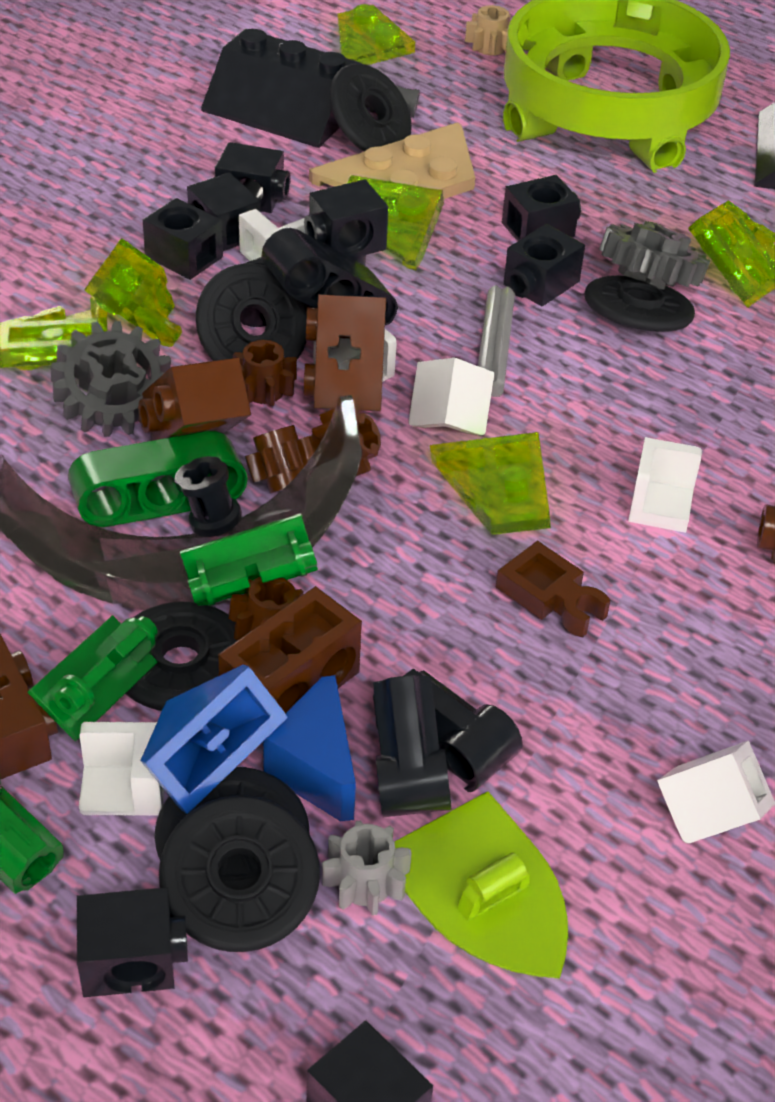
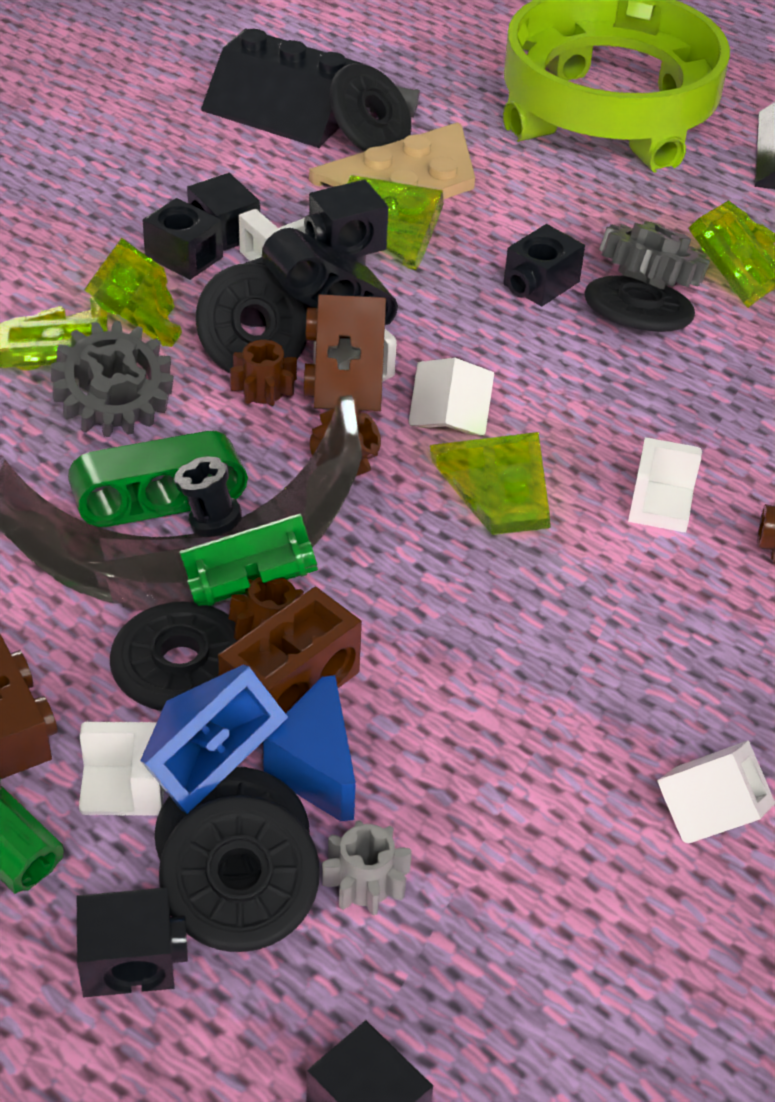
green hinge [27,615,158,741] -> none
reddish brown brick [138,358,251,440] -> none
black brick [215,142,291,213] -> none
reddish brown gear [245,425,319,493] -> none
clear neon green wing [337,4,416,65] -> none
black piece [373,675,452,817] -> none
lime shield [394,791,568,979] -> none
black piece [404,668,523,792] -> none
tan gear [465,5,511,55] -> none
light grey axle [478,285,515,397] -> none
reddish brown plate [496,540,611,638] -> none
black brick [502,174,581,241] -> none

